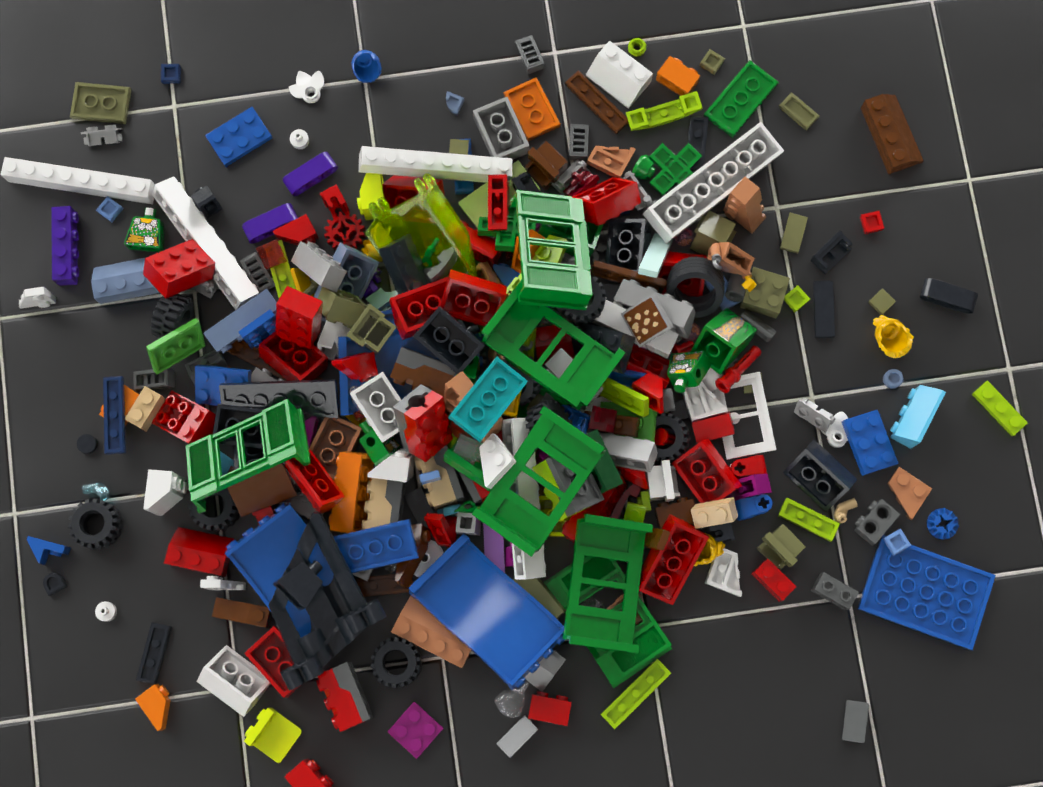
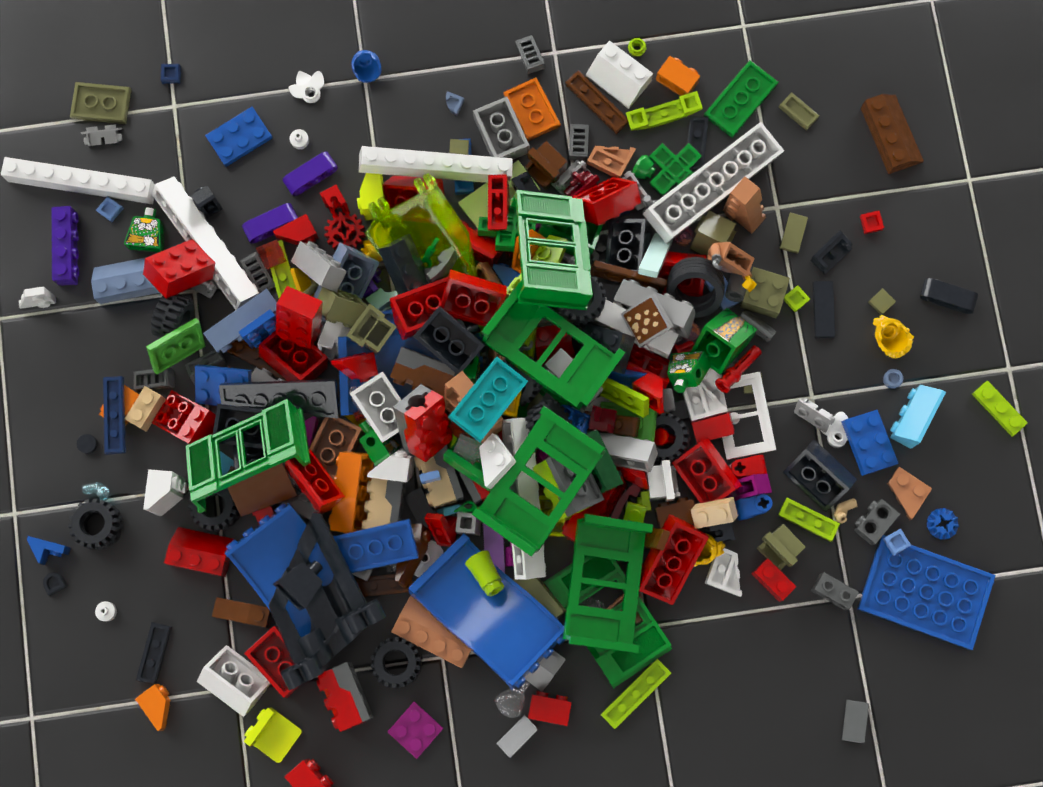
white wing [200,576,246,590] -> none
olive tile [699,49,725,75] -> none
none -> lime plant [465,550,504,597]

